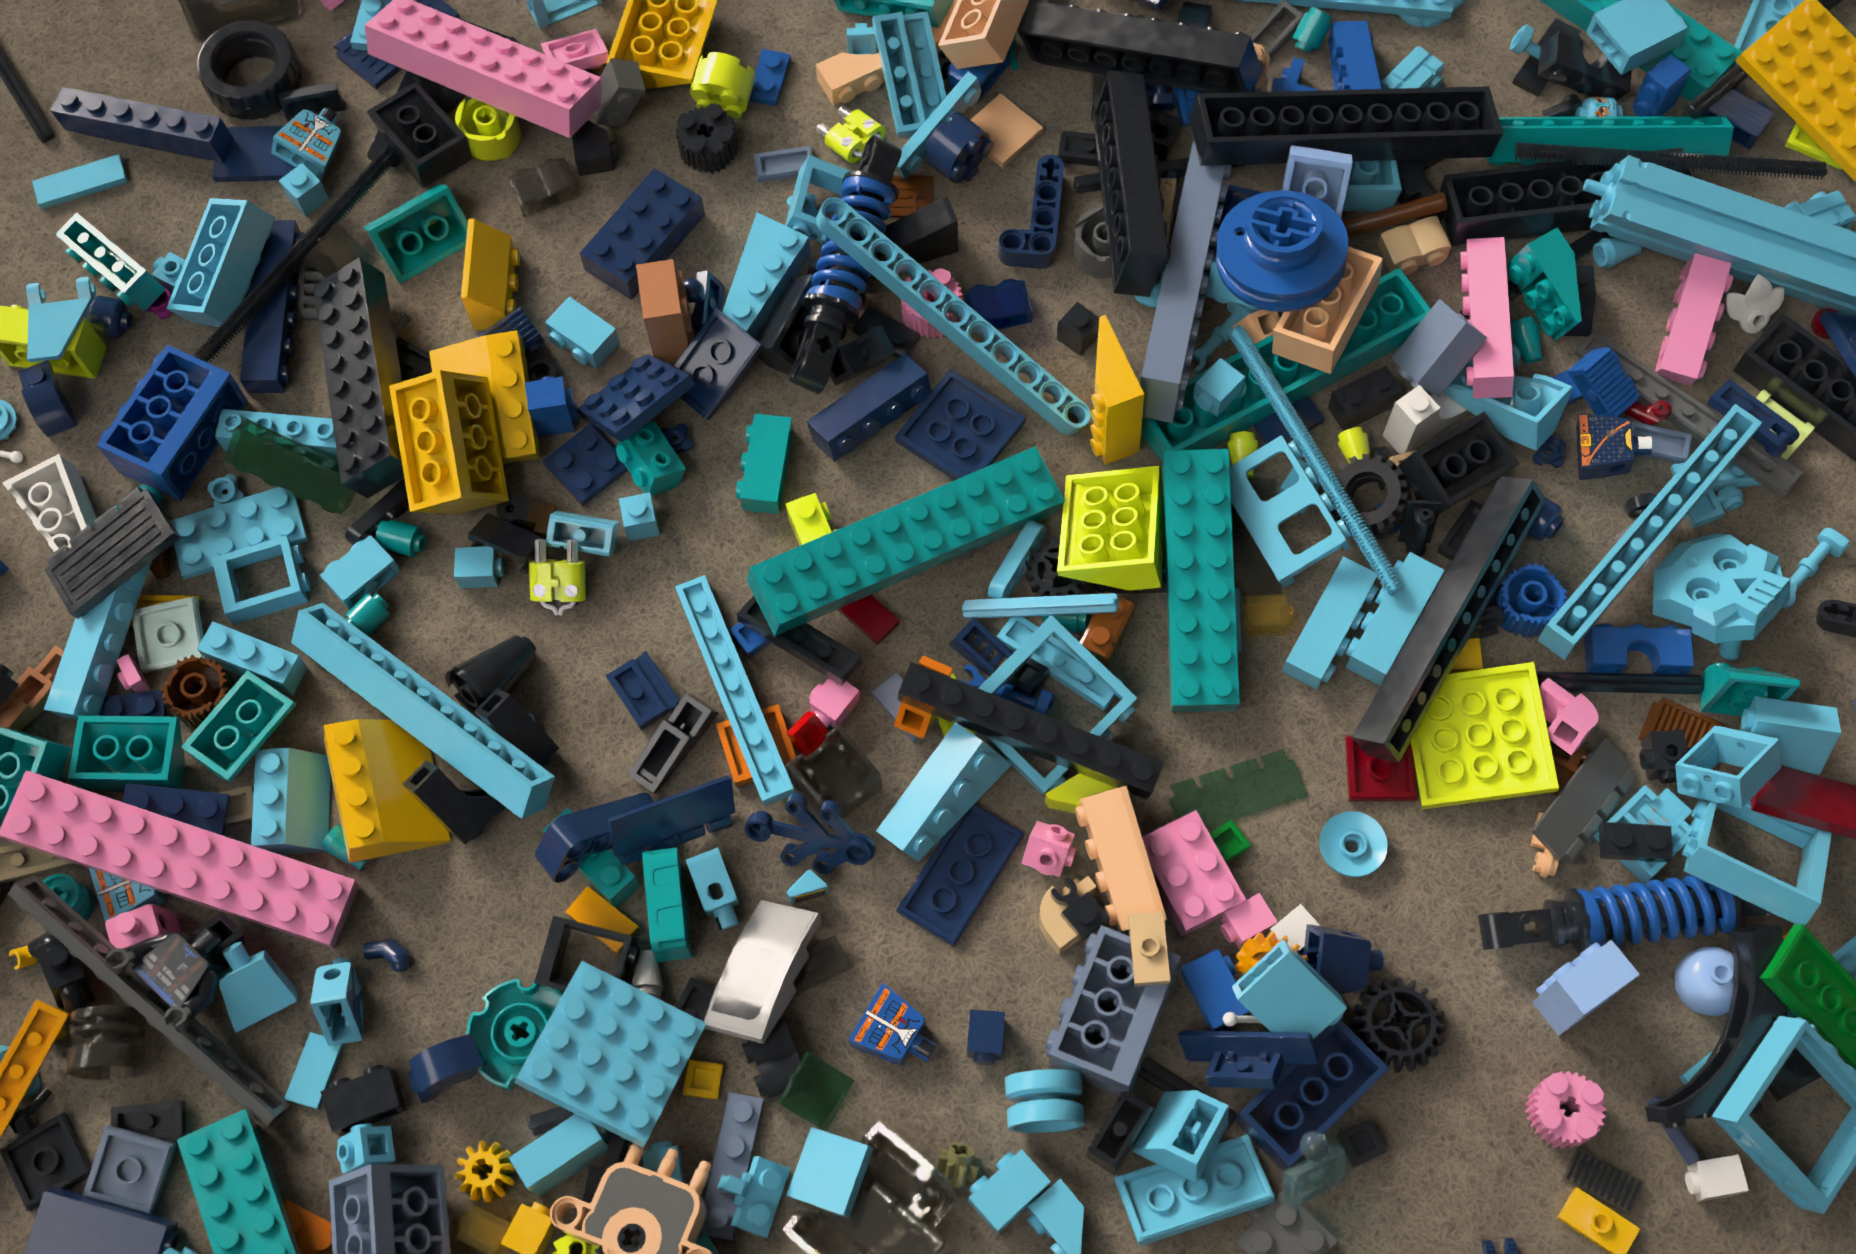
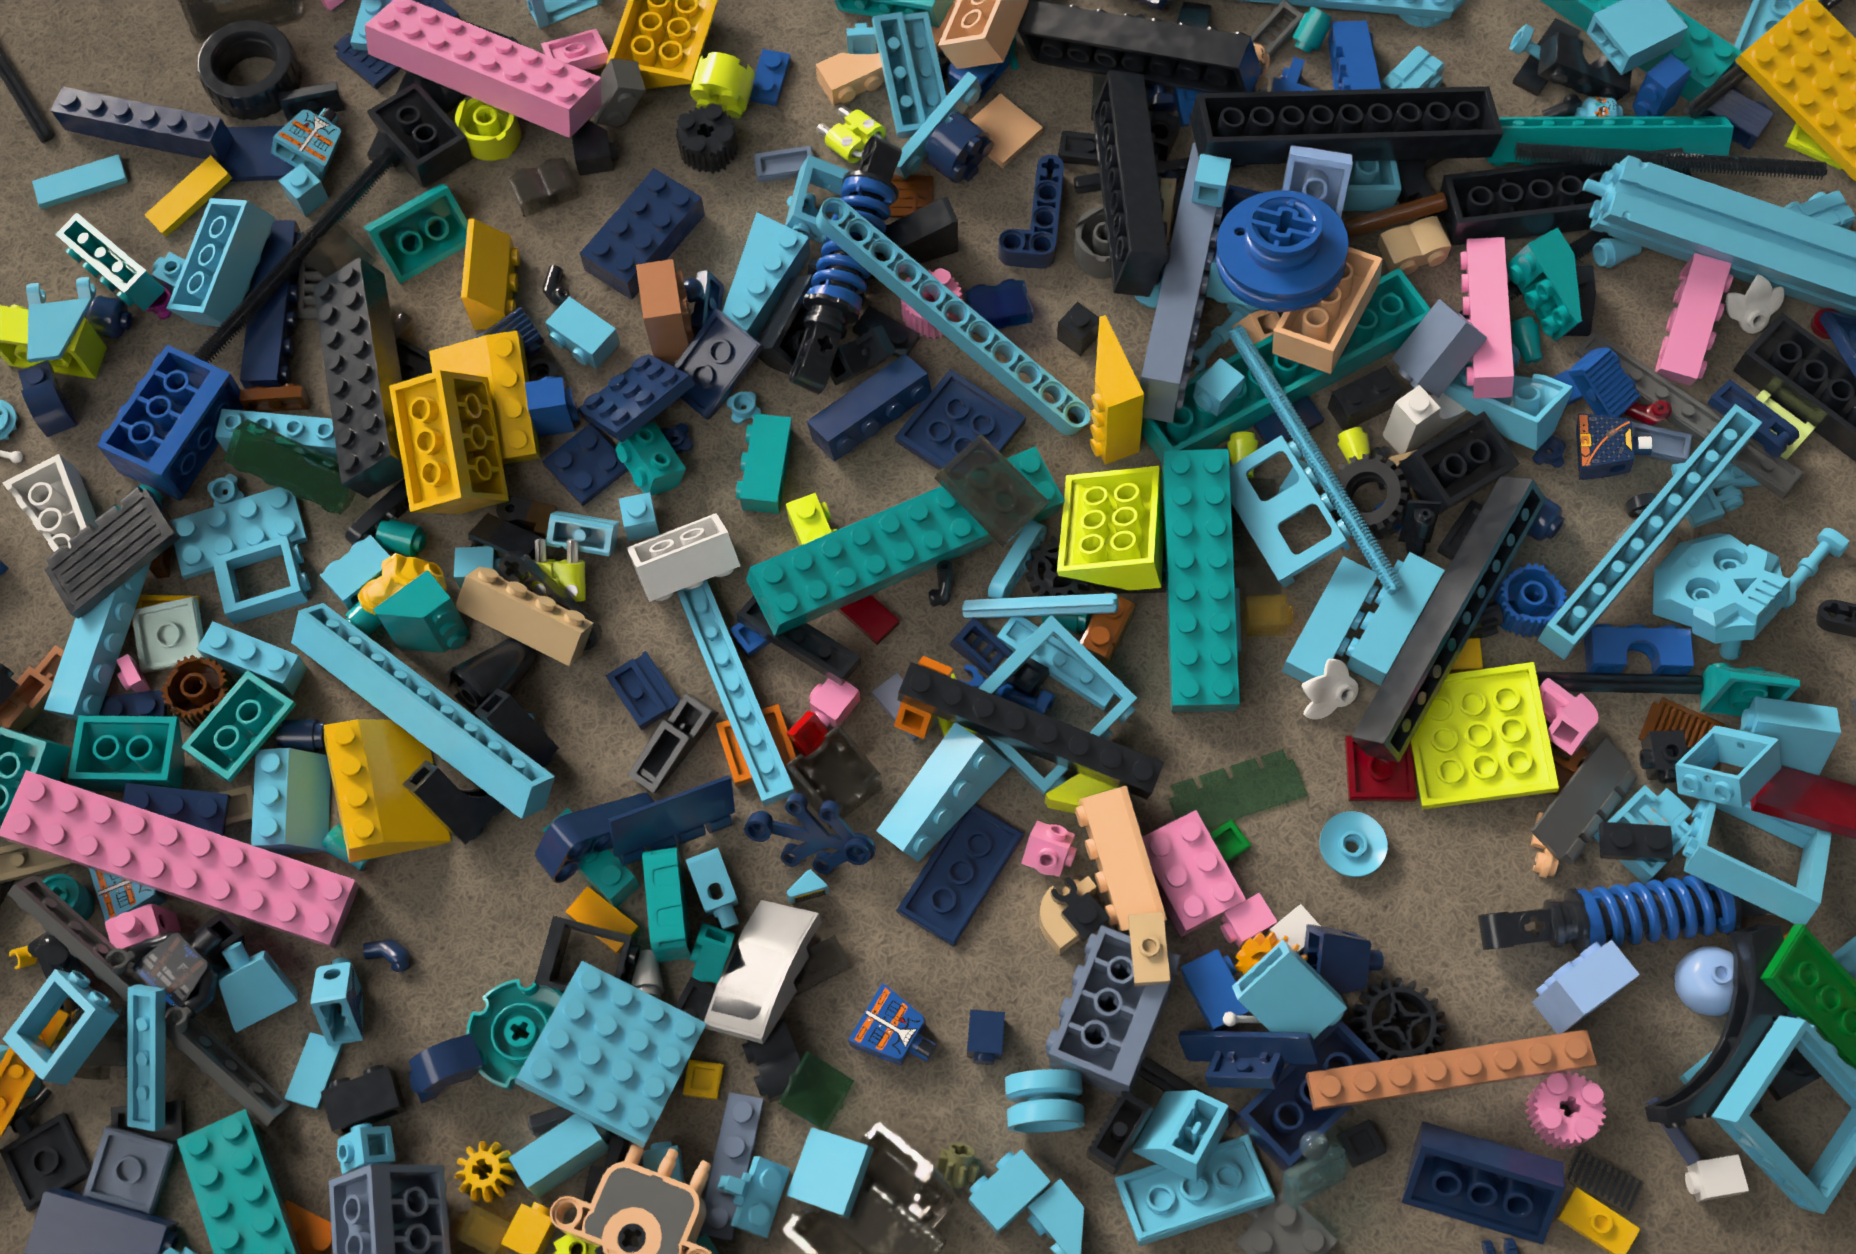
none -> medium azure window [3,969,119,1086]
none -> medium azure plate [127,984,166,1131]
none -> yellow tile [145,155,232,237]
none -> reddish brown plate [239,384,310,412]
none -> dark blue brick [276,719,327,752]
none -> yellow head [357,553,447,615]
none -> teal slope [373,570,470,653]
none -> tan brick [455,566,594,666]
none -> black beam [498,550,602,650]
none -> black arm [542,265,570,306]
none -> white brick [627,513,740,602]
none -> teal brick [689,923,735,984]
none -> medium azure plate [727,391,761,424]
none -> black arm [928,560,954,607]
none -> clear smoke plate [934,434,1049,547]
none -> medium azure brick [1191,154,1231,207]
none -> white plate [1302,659,1359,720]
none -> nougat plate [1306,1030,1597,1111]
none -> dark blue slope [1402,1121,1565,1245]

